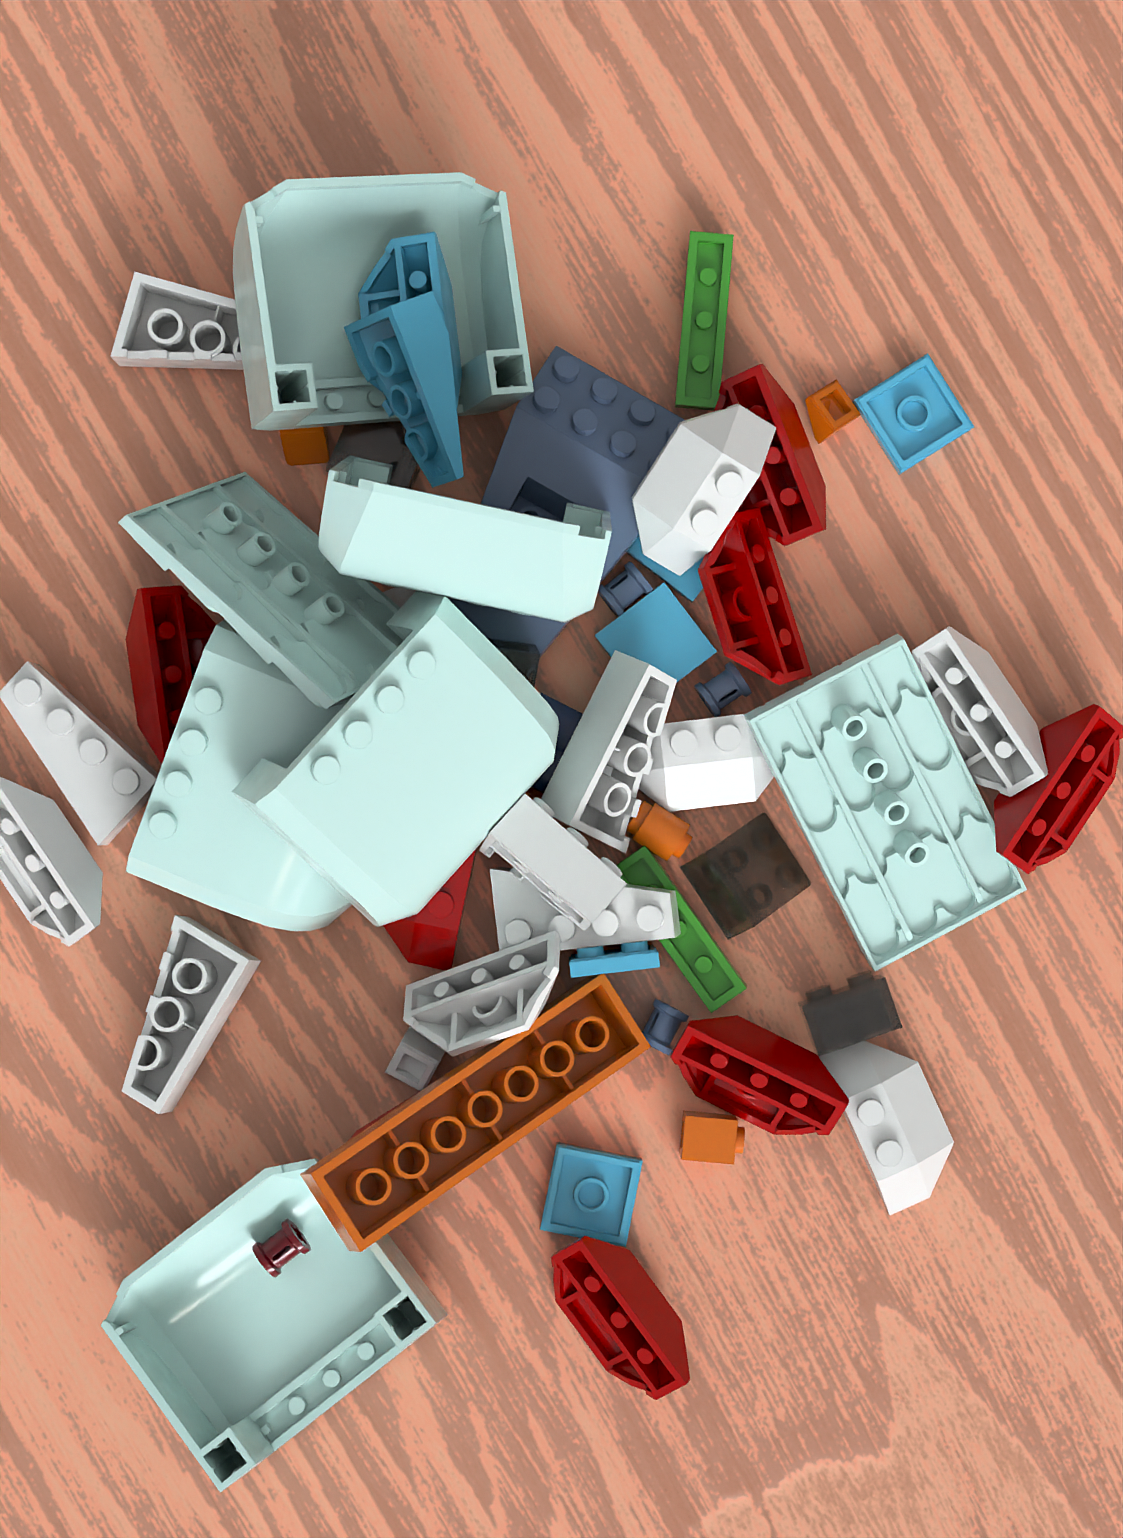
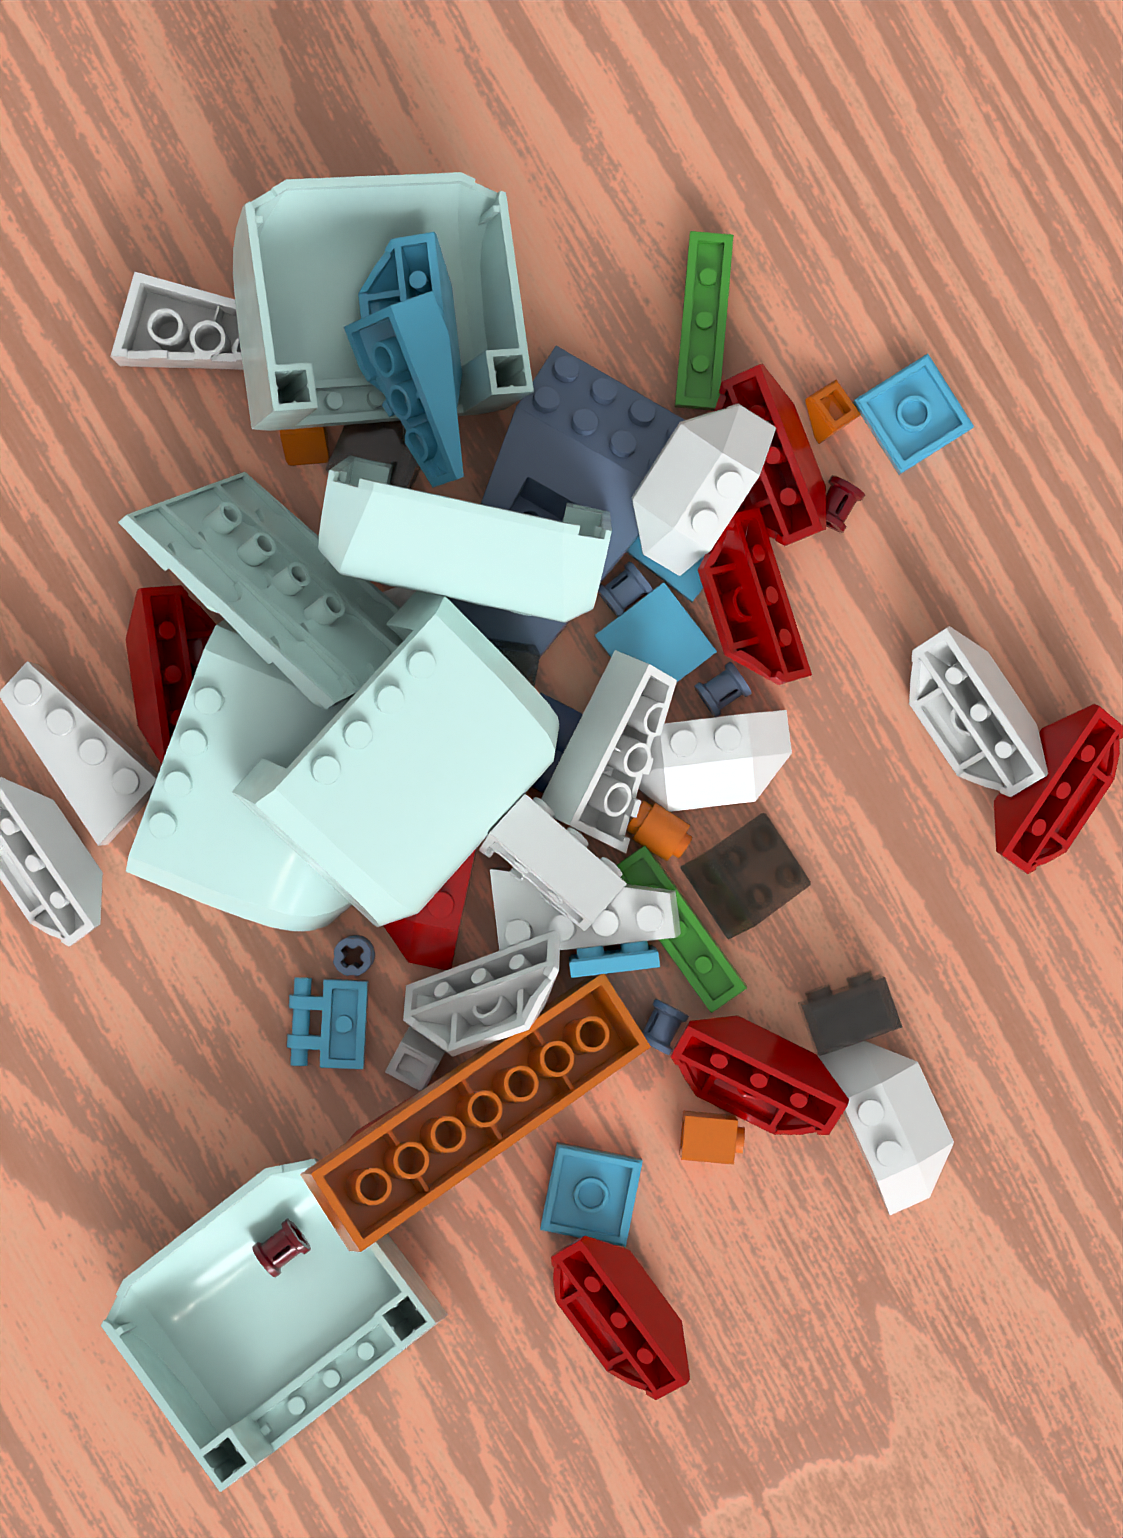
white wedge [122,915,261,1114] -> none
light aqua piece [744,633,1027,972] -> none
none -> medium azure plate [287,977,369,1069]
none -> sand blue bush [333,935,375,976]
none -> dark red bush [826,475,865,533]

